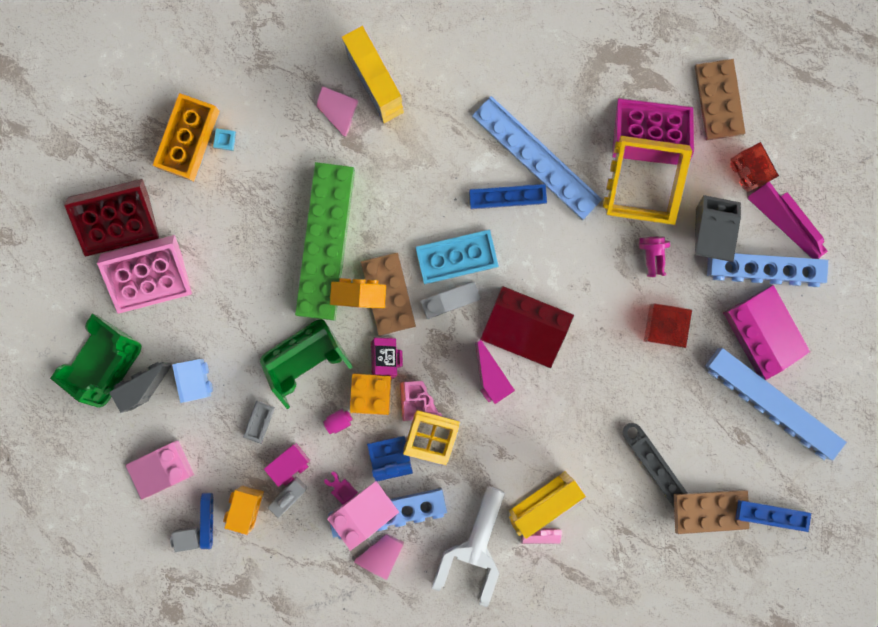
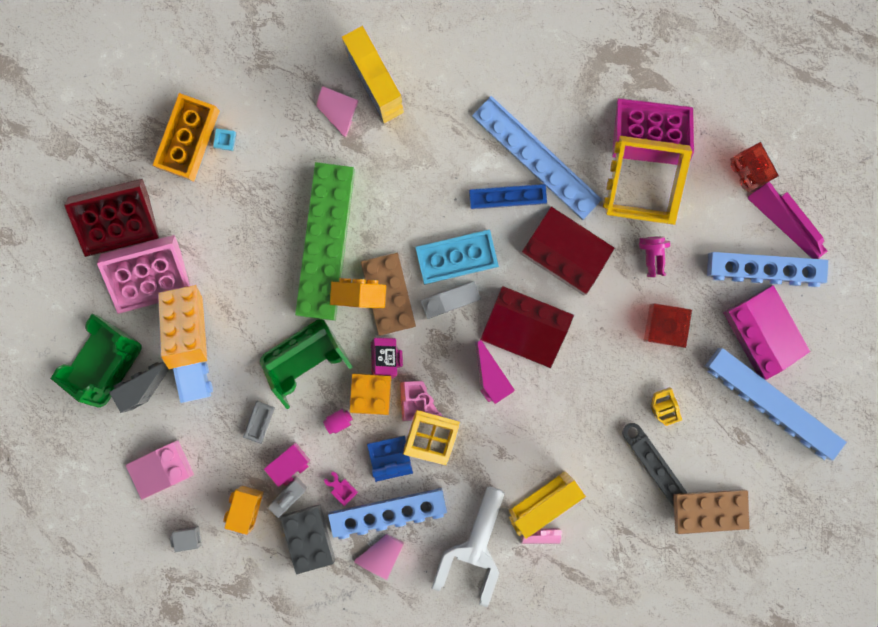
blue beam [200,493,214,549] -> none
bright pink slope [327,481,399,551] -> none
medium nougat plate [694,59,746,141] -> none
dark grey slope [695,195,741,262] -> none
blue plate [735,500,812,532] -> none
none -> light orange brick [158,285,207,369]
none -> dark grey brick [280,504,336,575]
none -> dark red slope [520,206,615,296]
none -> yellow piece [651,387,682,426]

